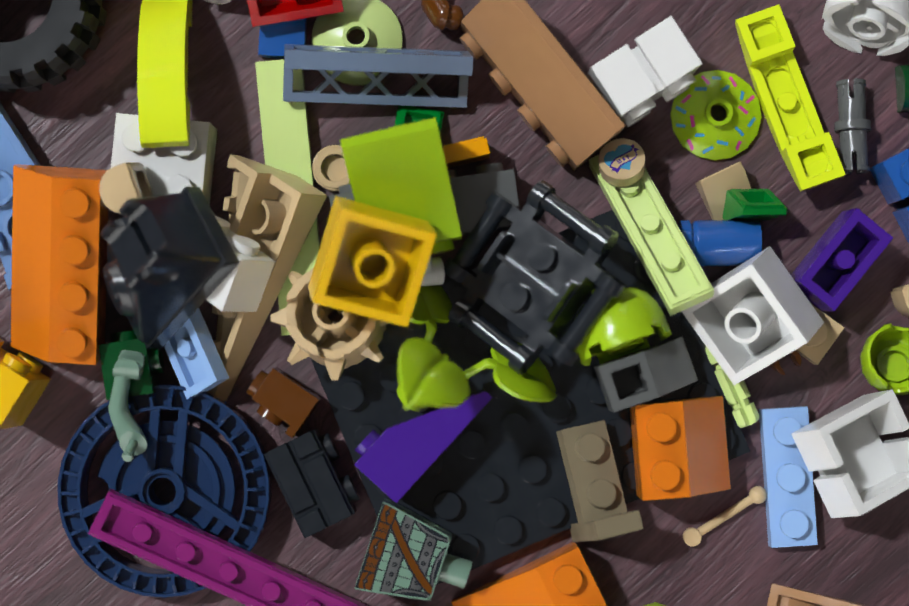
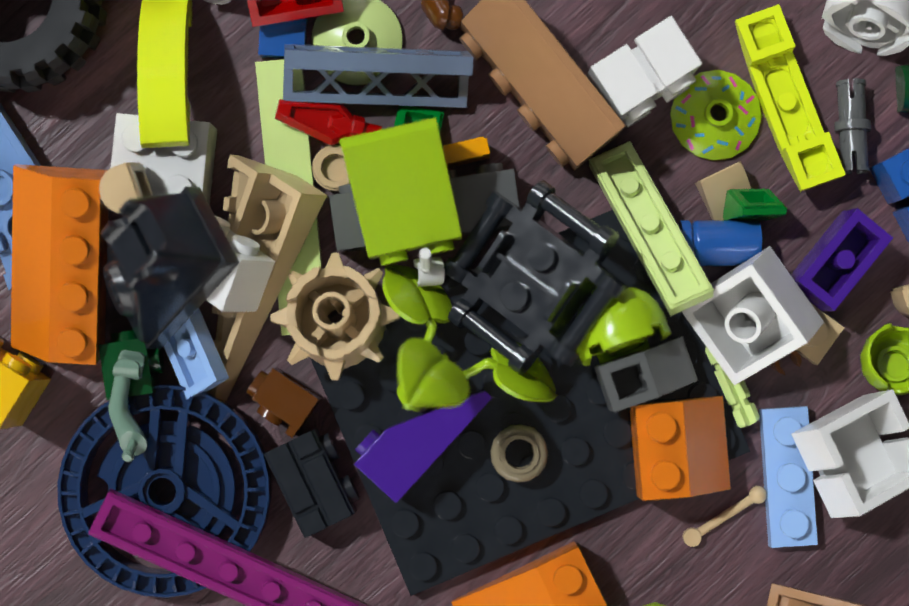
yellow brick [308,196,437,327] -> none
torso [355,498,472,600] -> none
dark tan bracket [556,420,644,542] -> none
tan tile [598,138,645,187] -> none
none -> red piece [274,99,382,146]
none -> dark tan piece [490,424,548,483]

